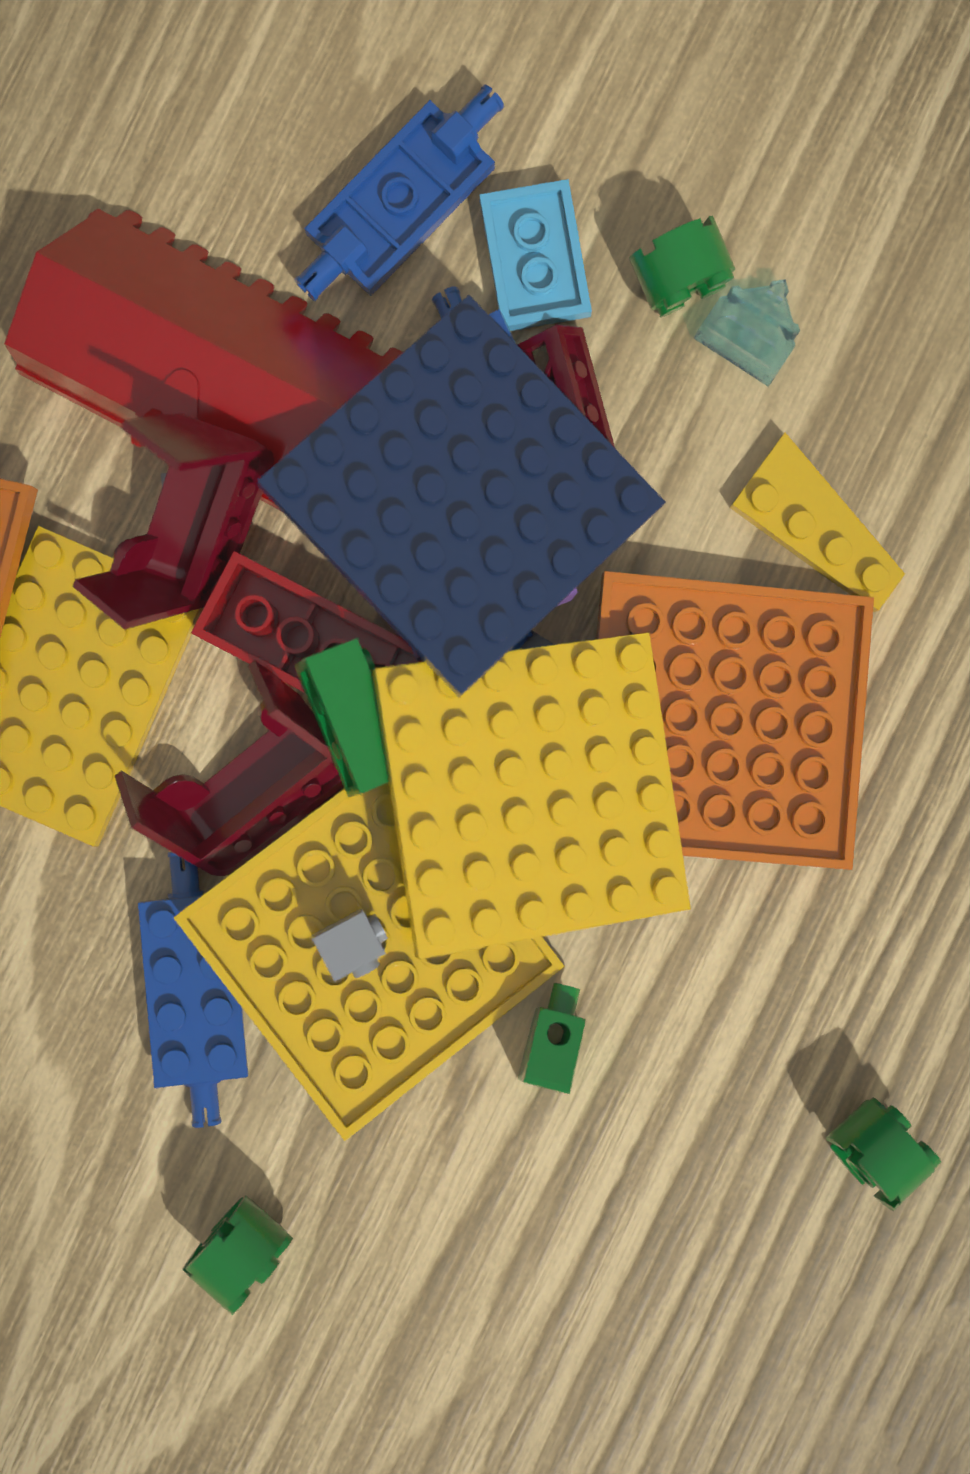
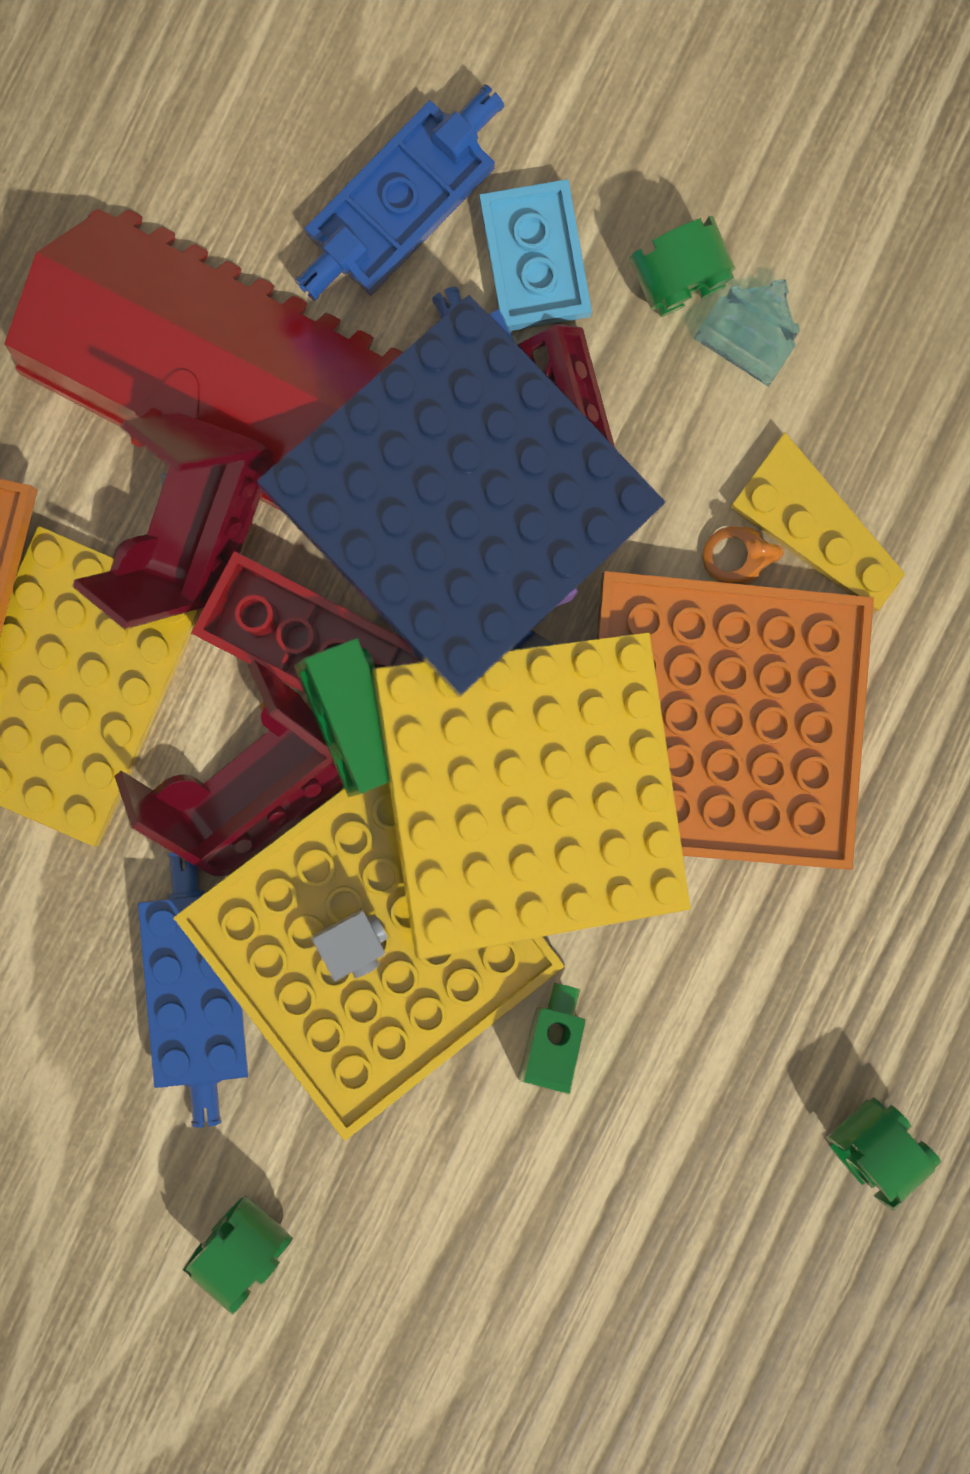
none -> orange piece [702,526,784,585]

